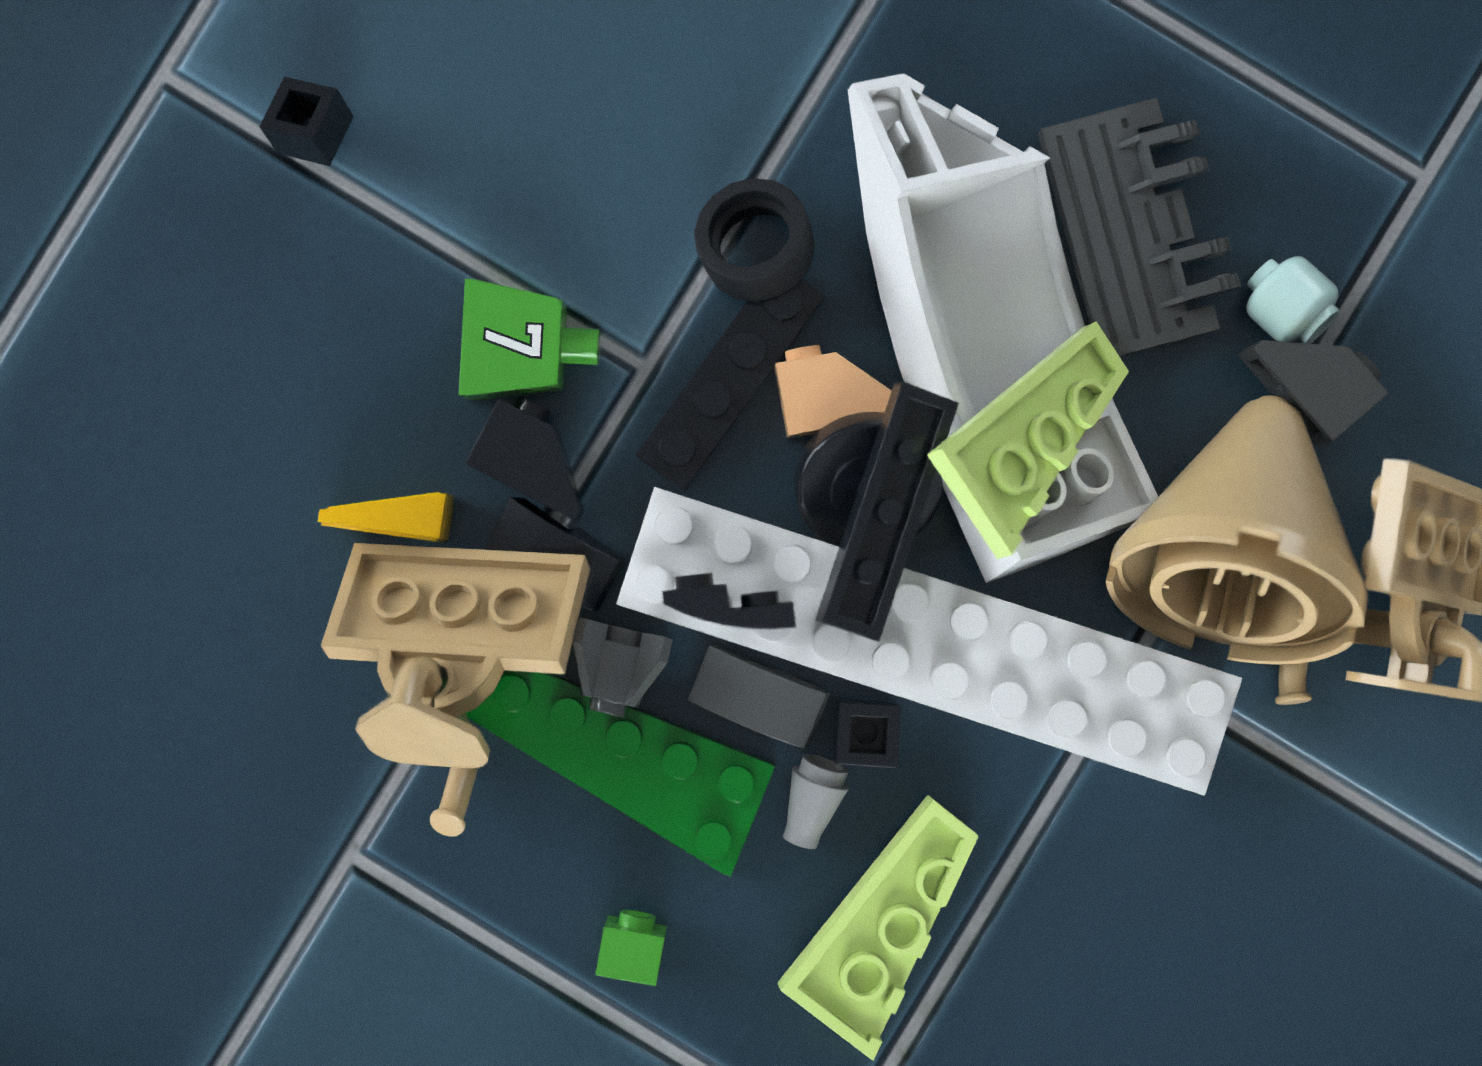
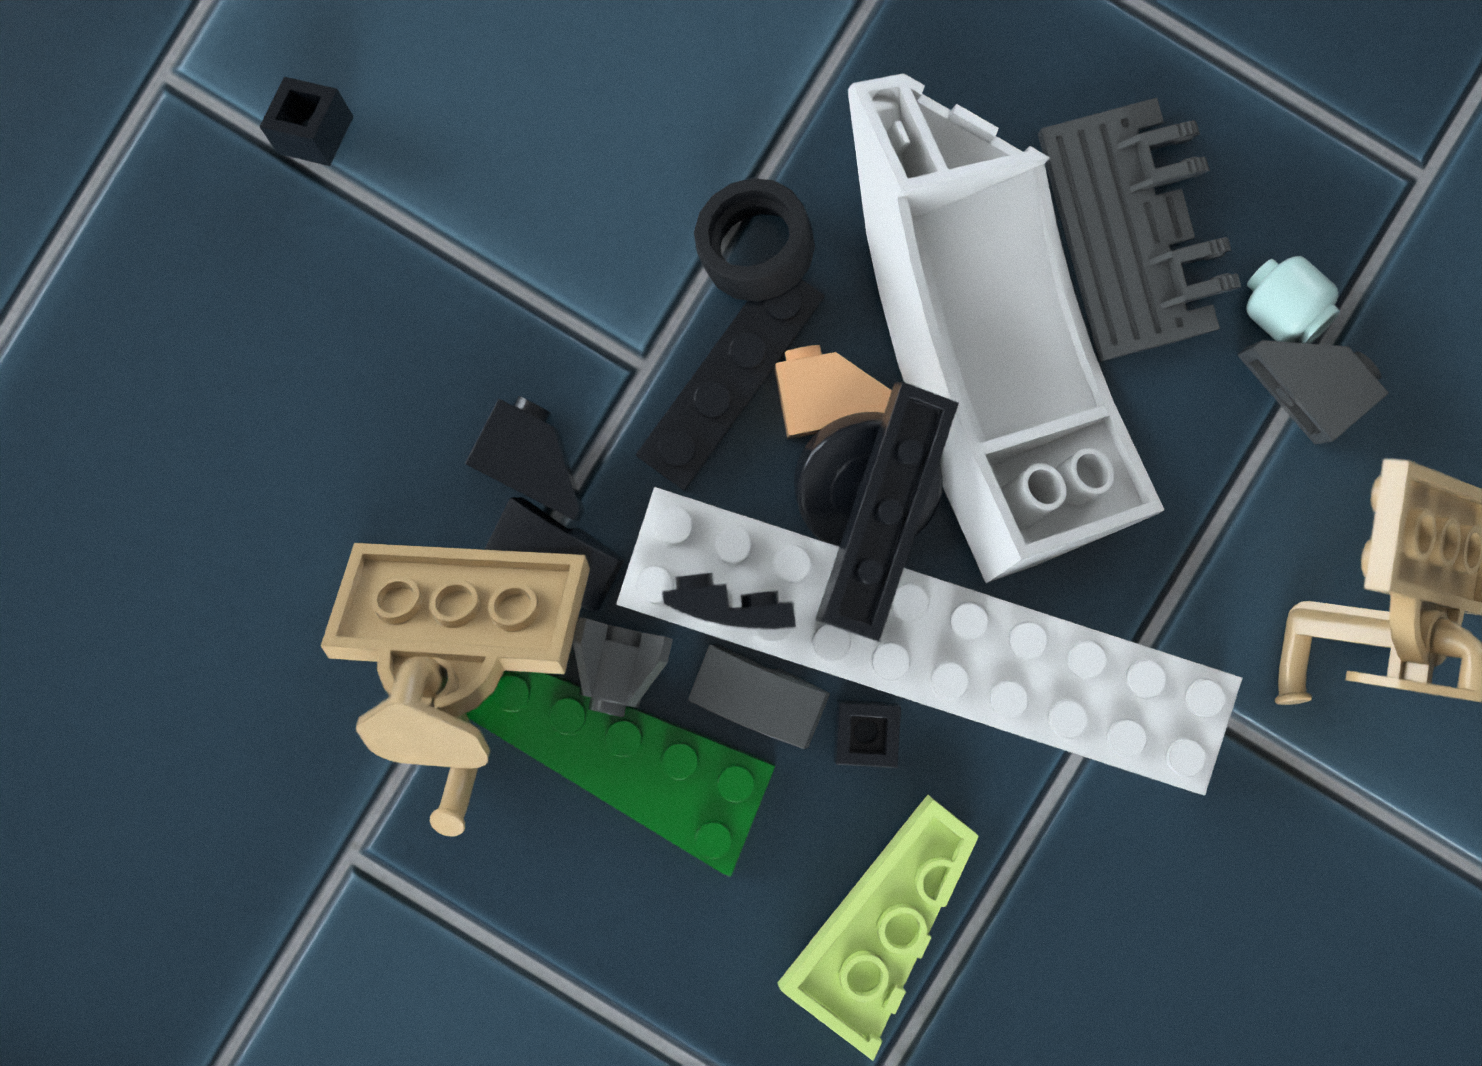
yellow slope [318,492,454,543] -> none
bright green torso [459,279,600,400] -> none
bright green plate [595,910,667,986] -> none
light grey cone [783,754,850,849] -> none
yellowish green wing [927,321,1129,559] -> none
tan cone [1106,396,1368,665] -> none

